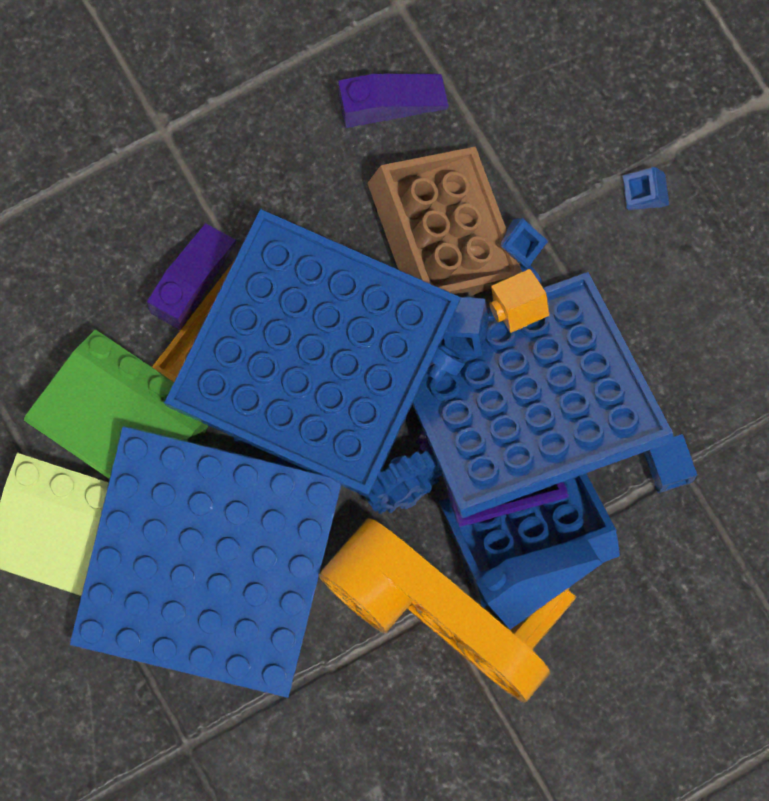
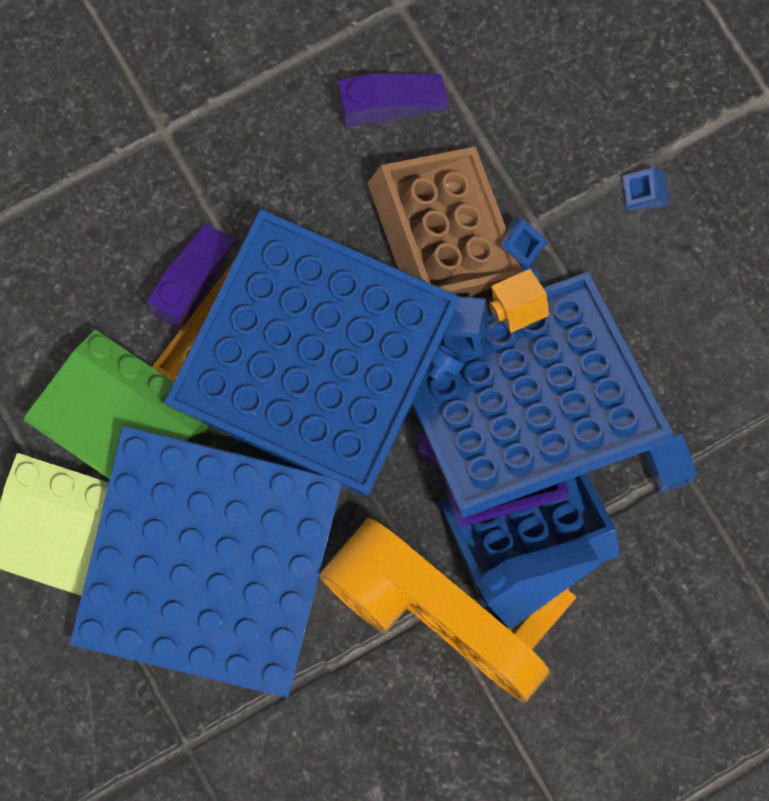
blue gear [365,451,442,514] -> none

